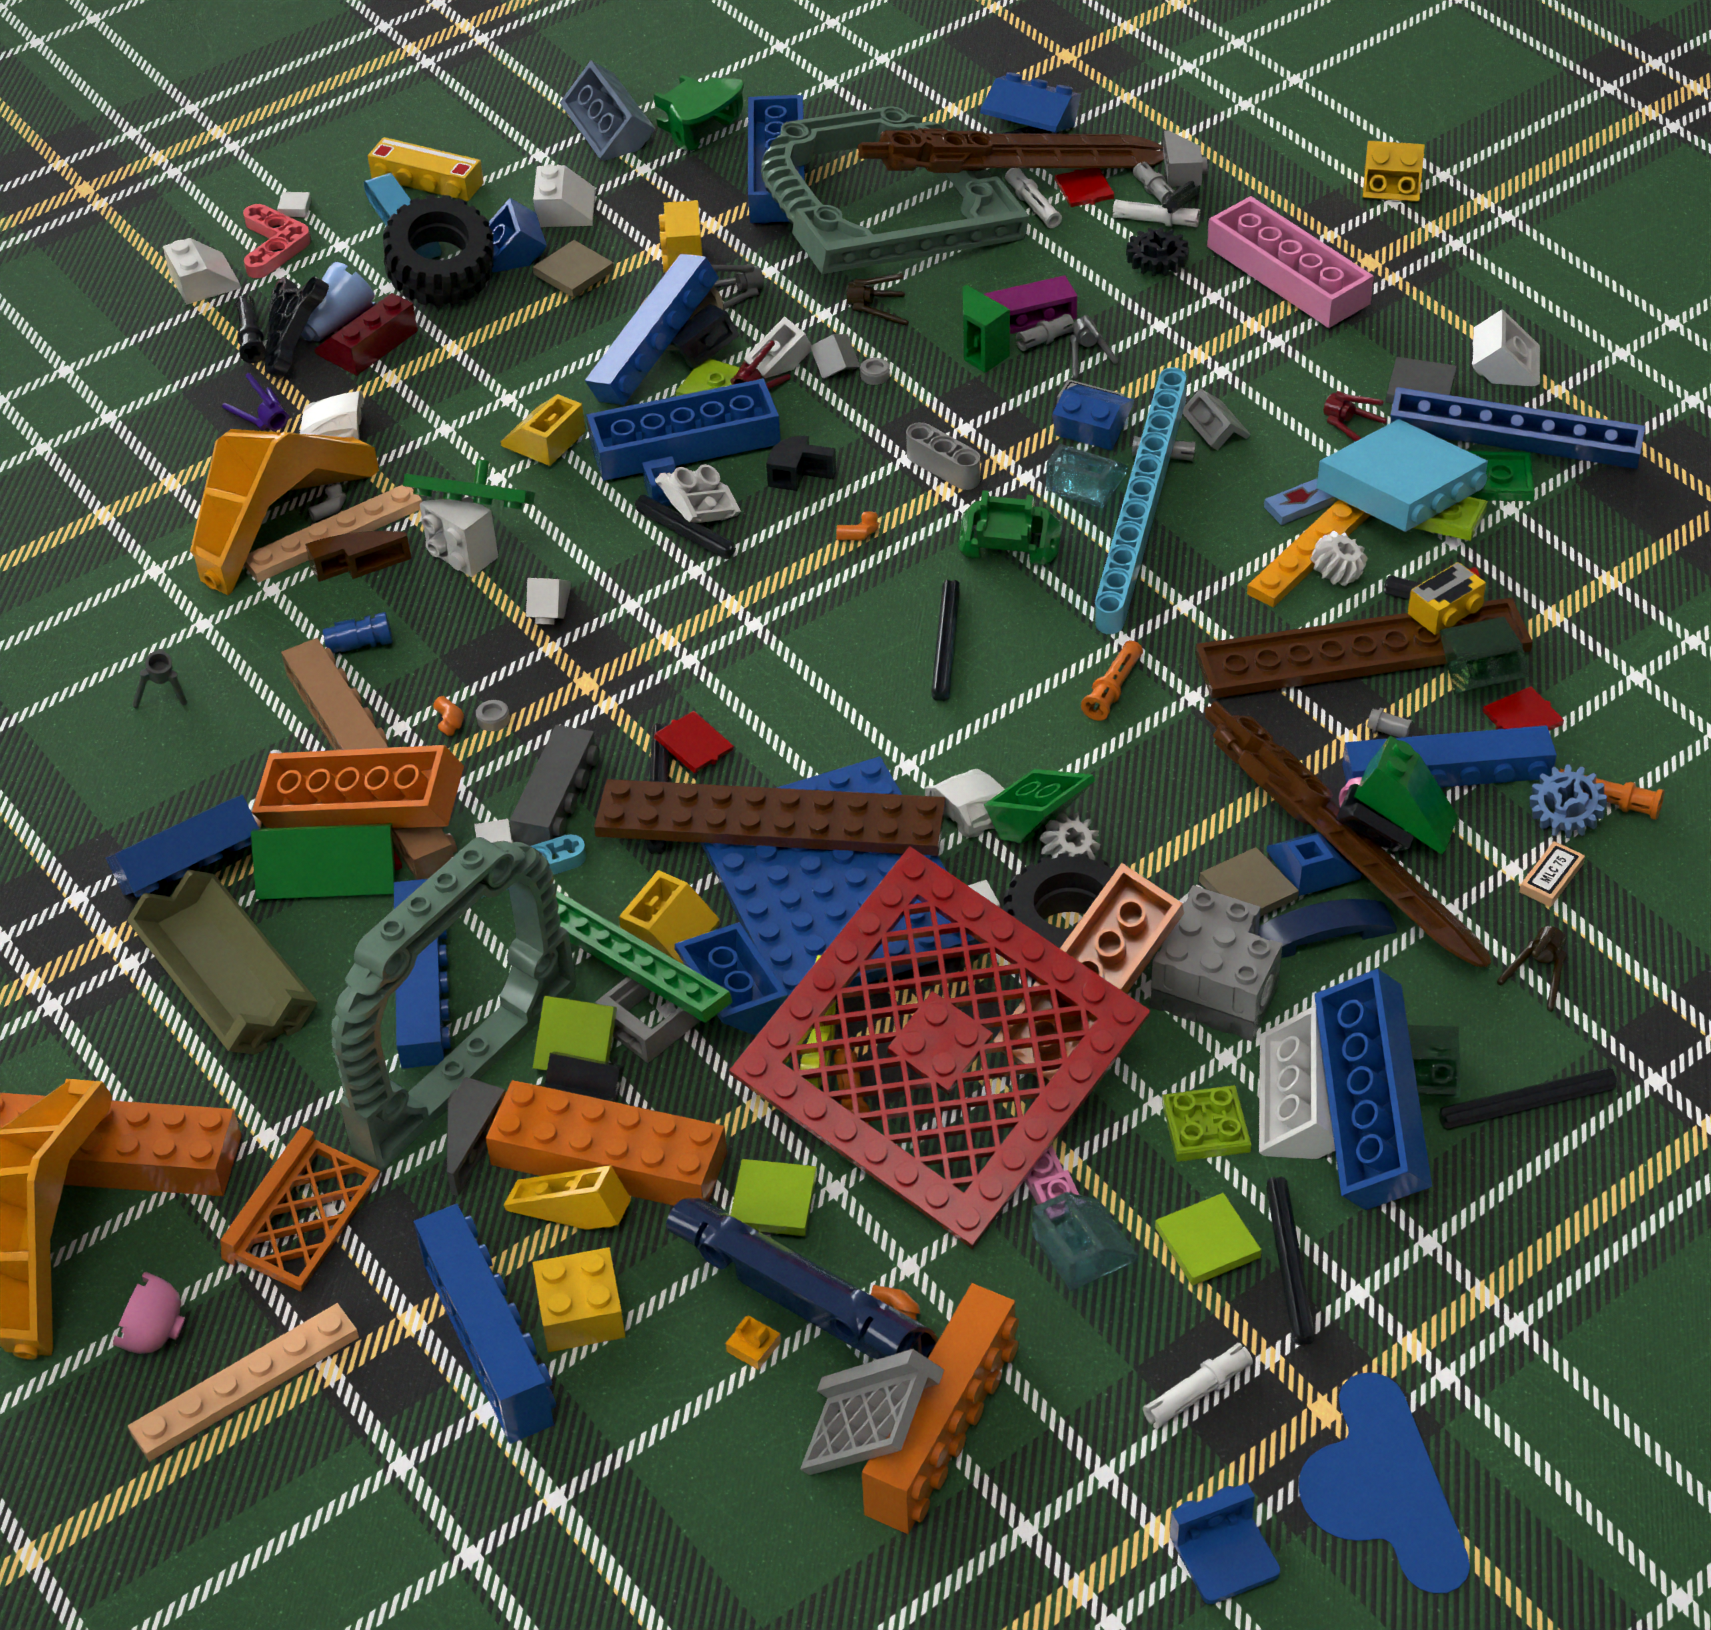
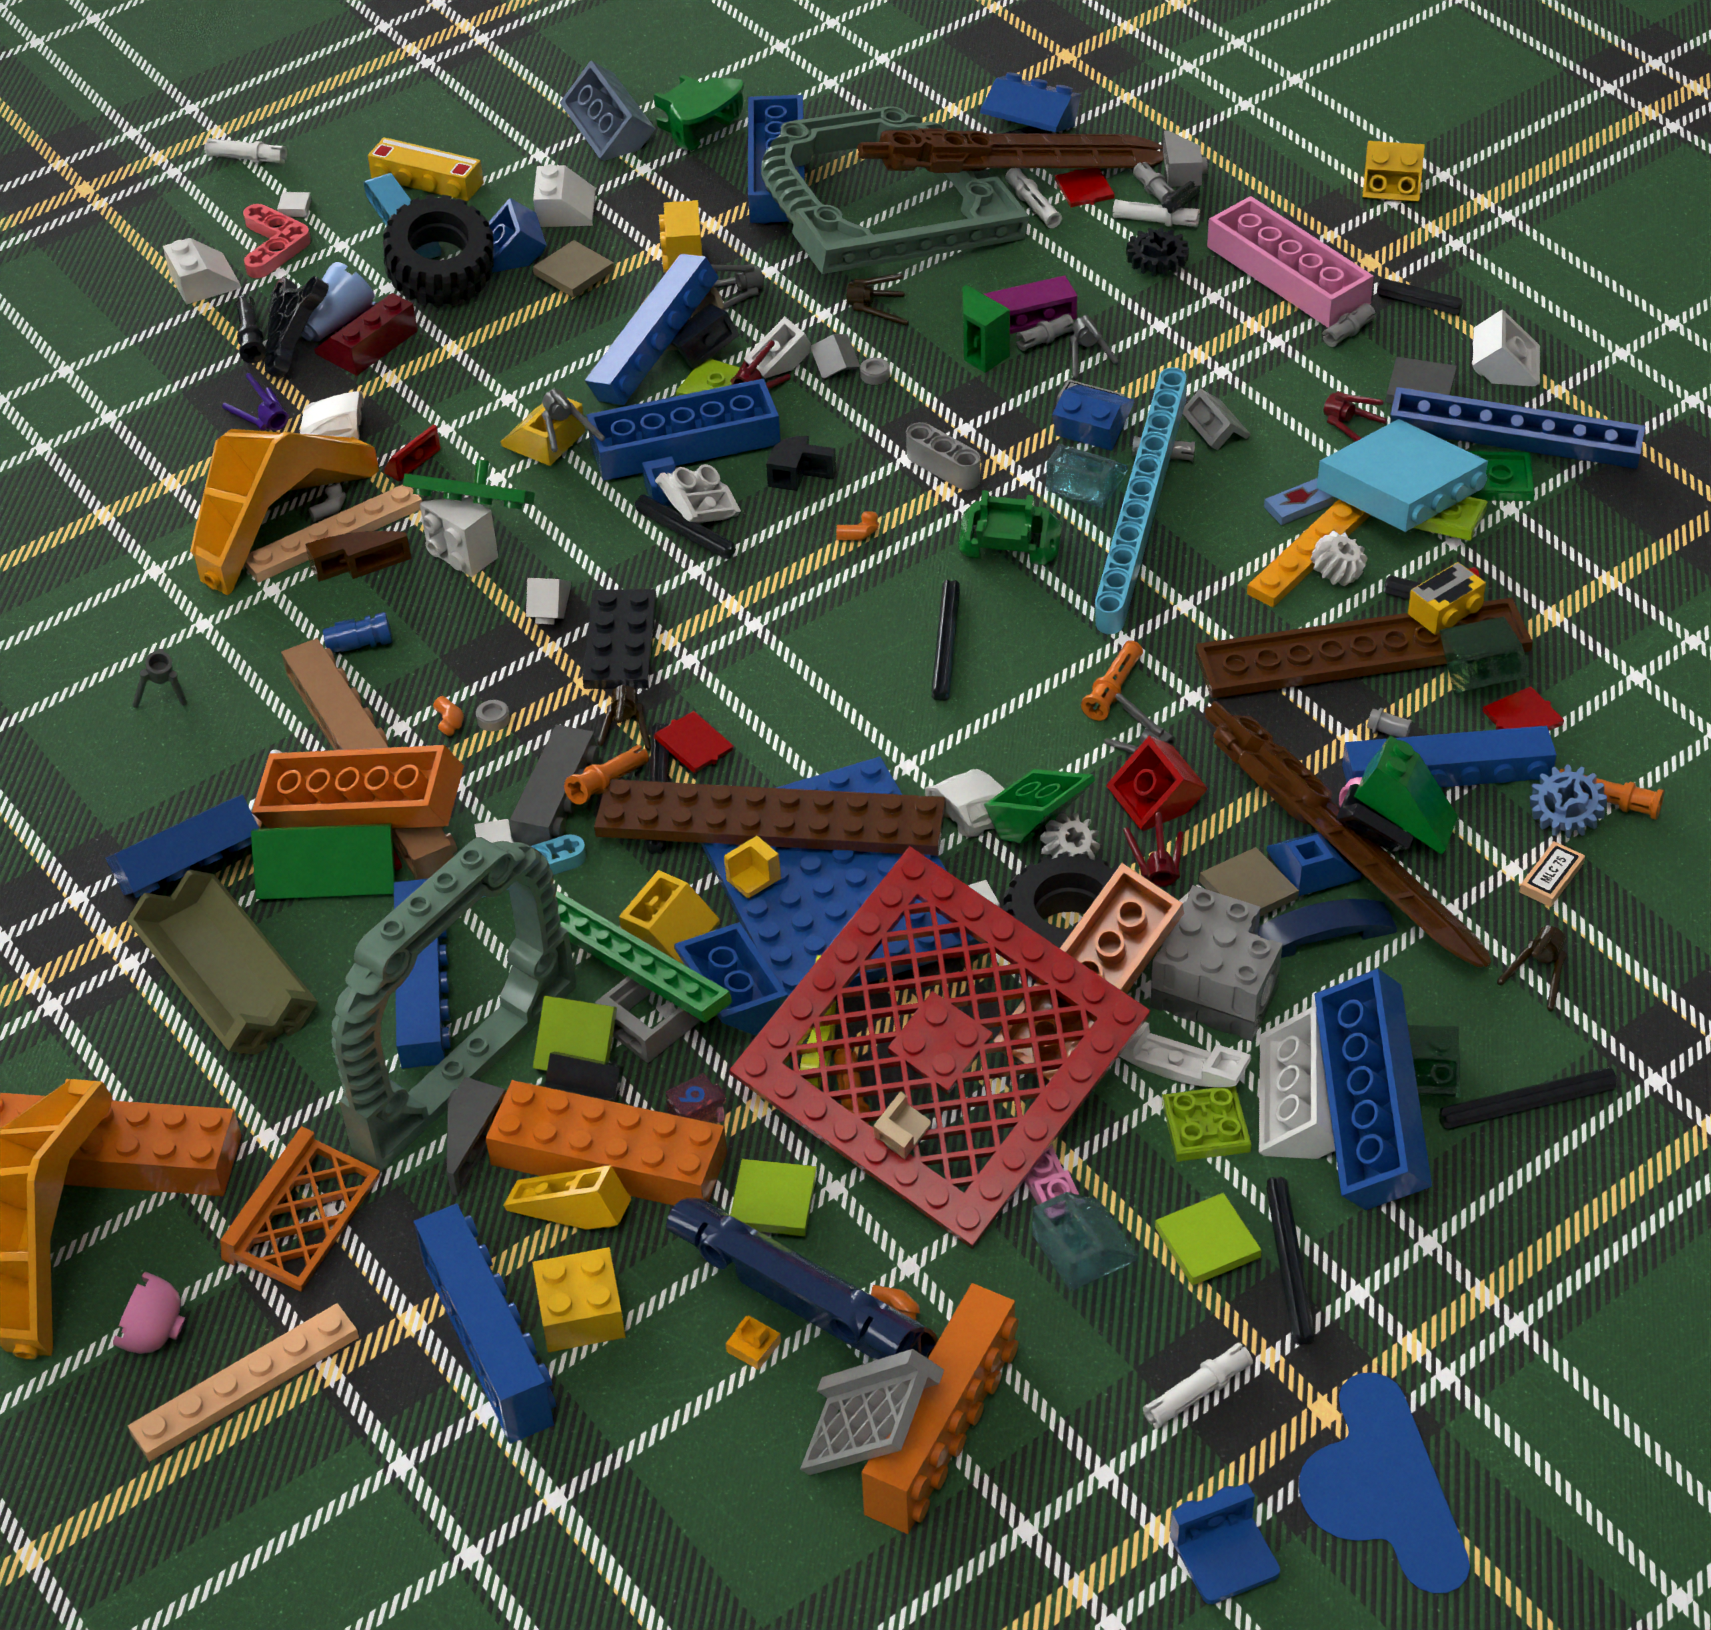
none -> white pin [205,138,287,164]
none -> red slope [384,424,441,481]
none -> dark grey plant [542,388,605,452]
none -> orange pin [564,745,649,804]
none -> black plate [582,589,657,689]
none -> dark brown plant [597,685,651,750]
none -> clear pink brick [665,1073,726,1124]
none -> yellow panel [724,836,781,898]
none -> tan panel [873,1092,931,1159]
none -> dark grey plant [1104,693,1176,753]
none -> red slope [1106,736,1208,831]
none -> white slope [1119,1022,1251,1087]
none -> dark red plant [1123,812,1184,887]
none -> light grey pin [1322,303,1376,347]
none -> black axle [1377,278,1463,315]

